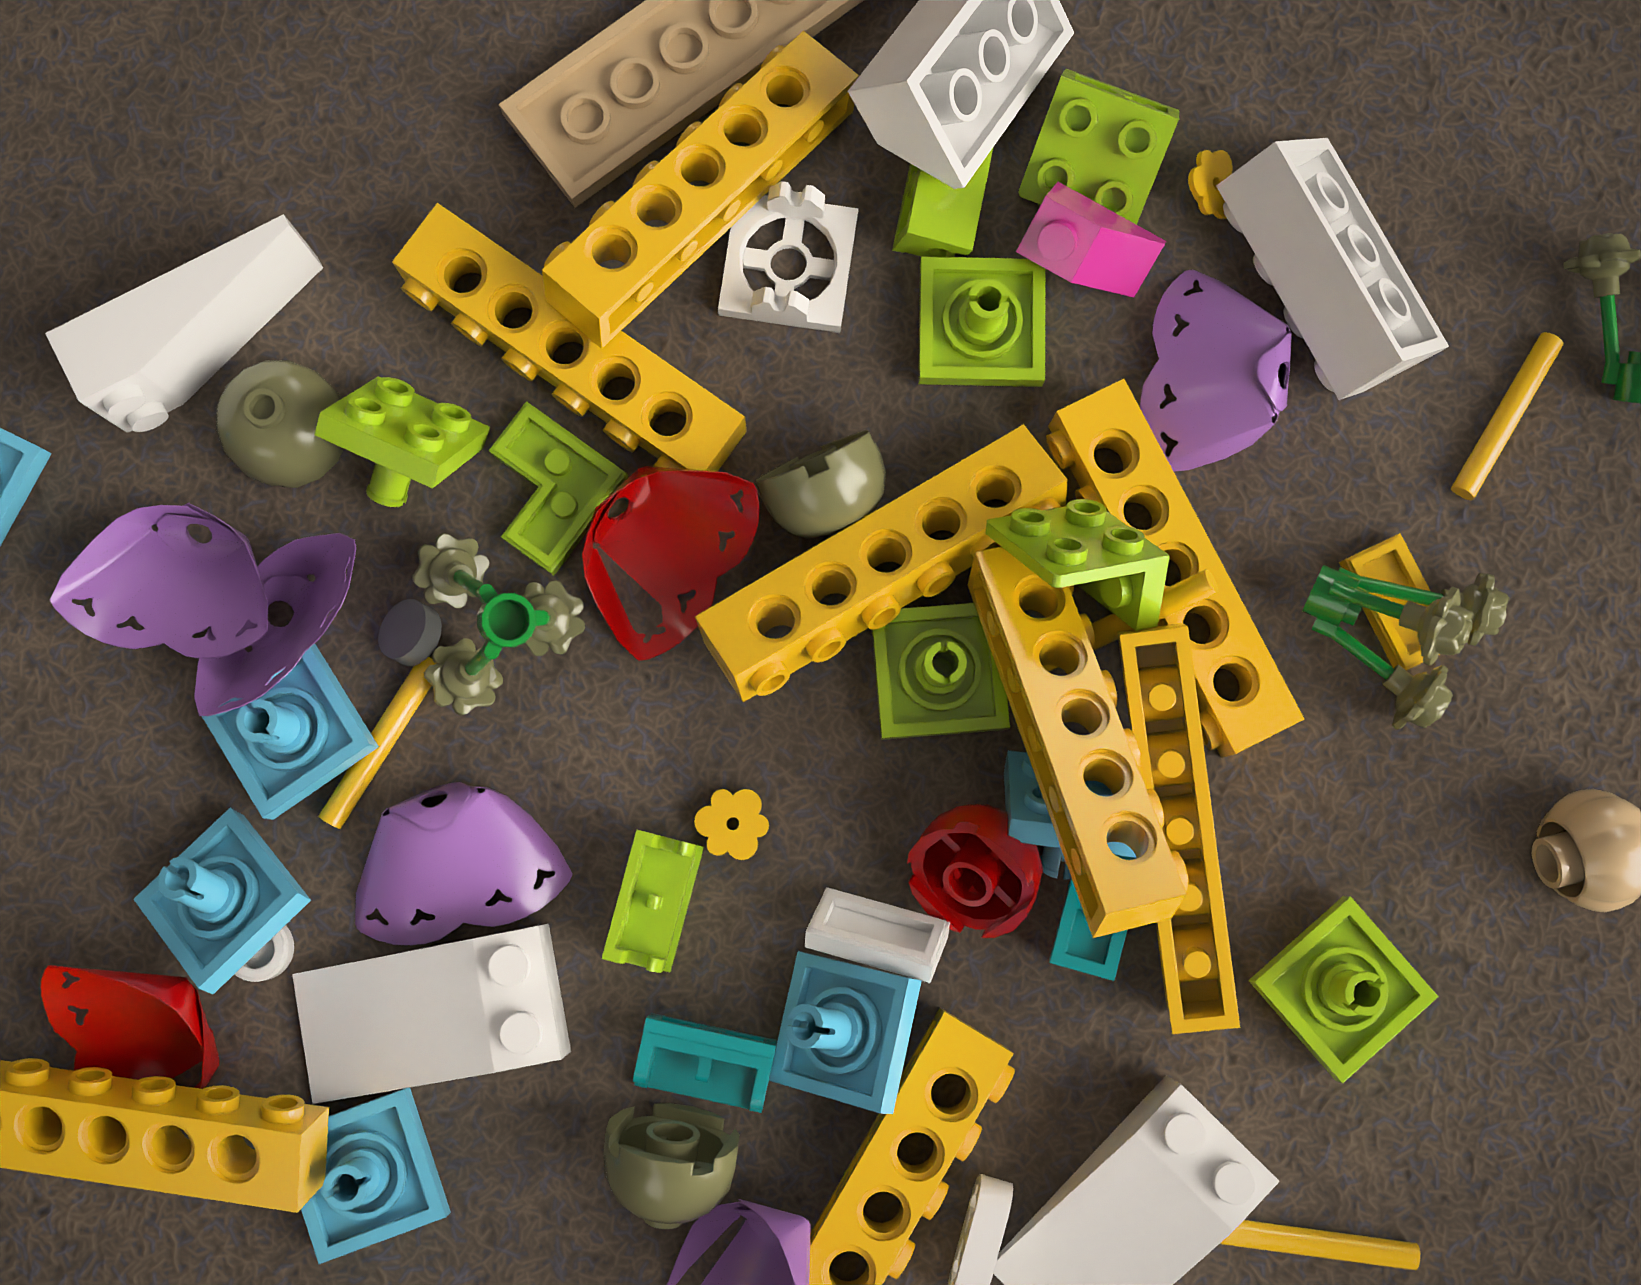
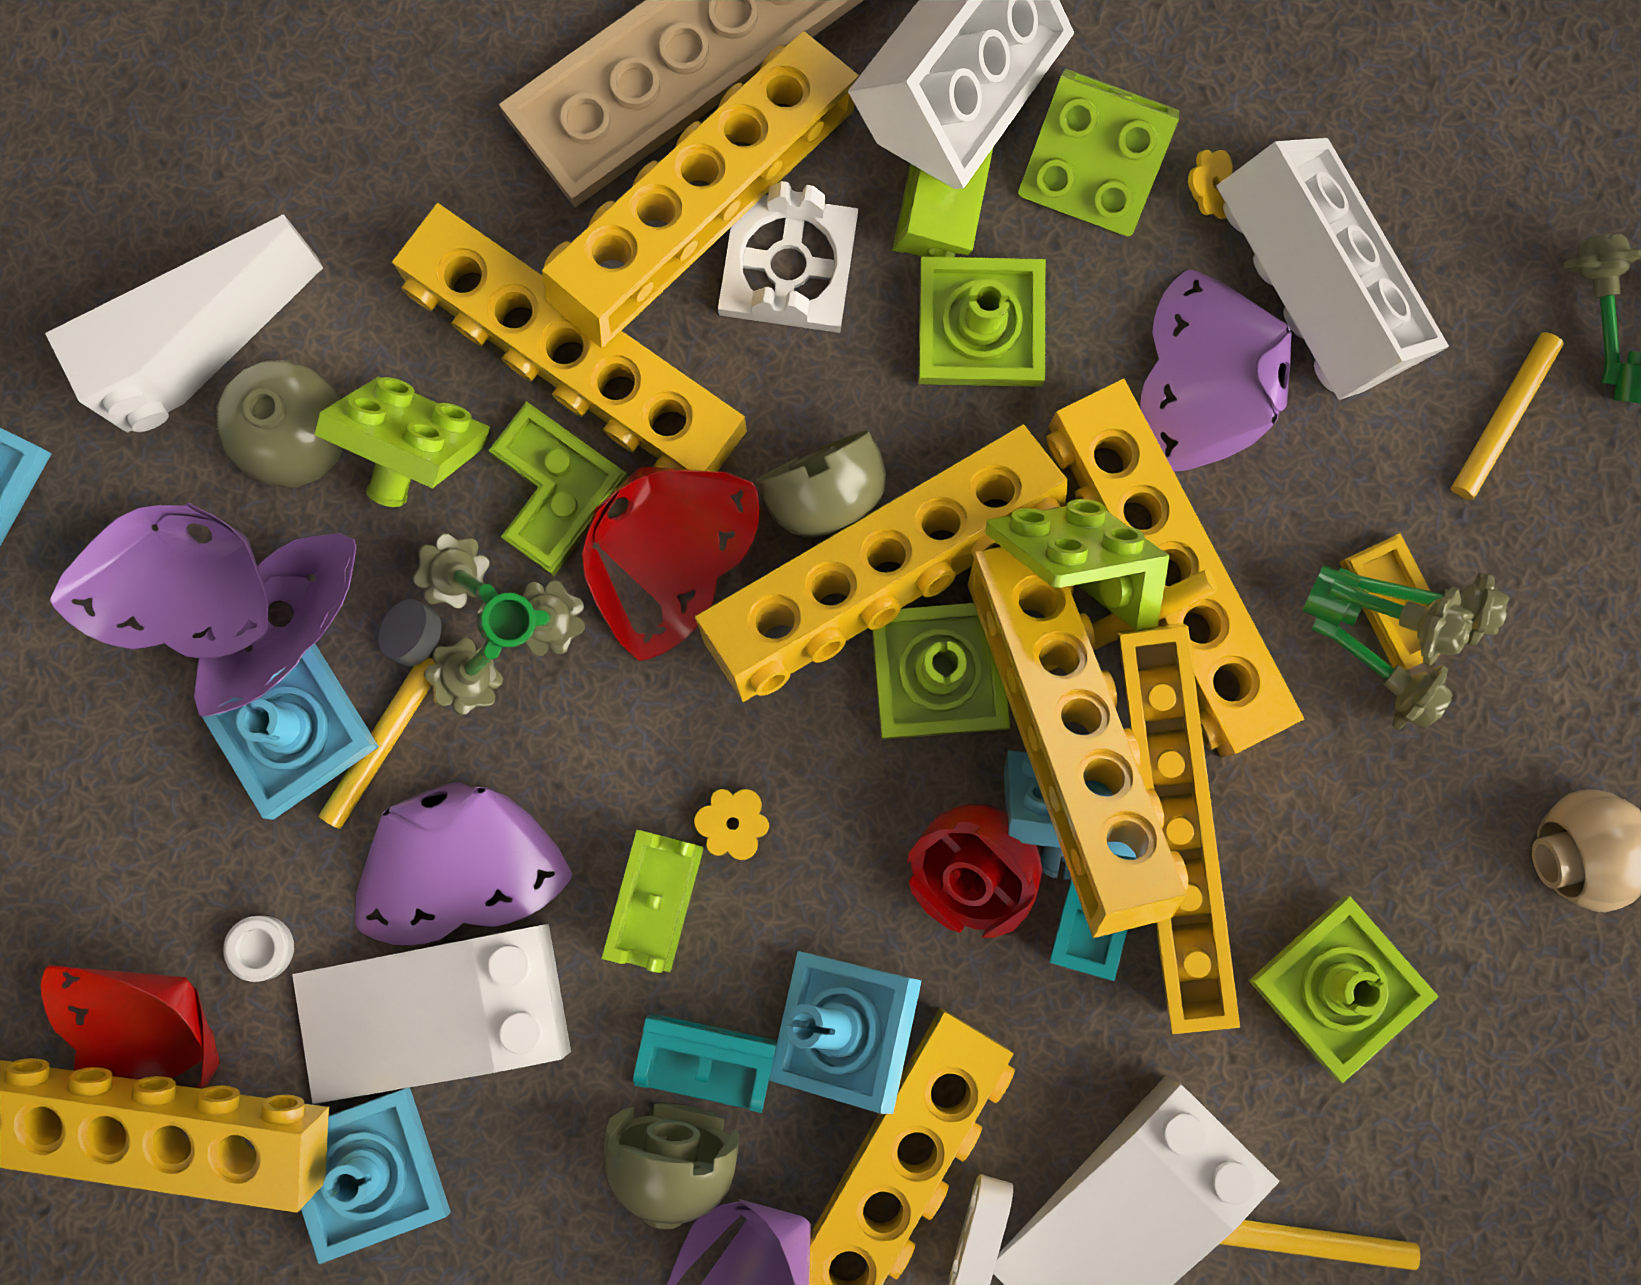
medium azure plate [134,808,311,994] -> none
white tile [805,887,950,983] -> none
dark pink slope [1016,182,1166,297] -> none

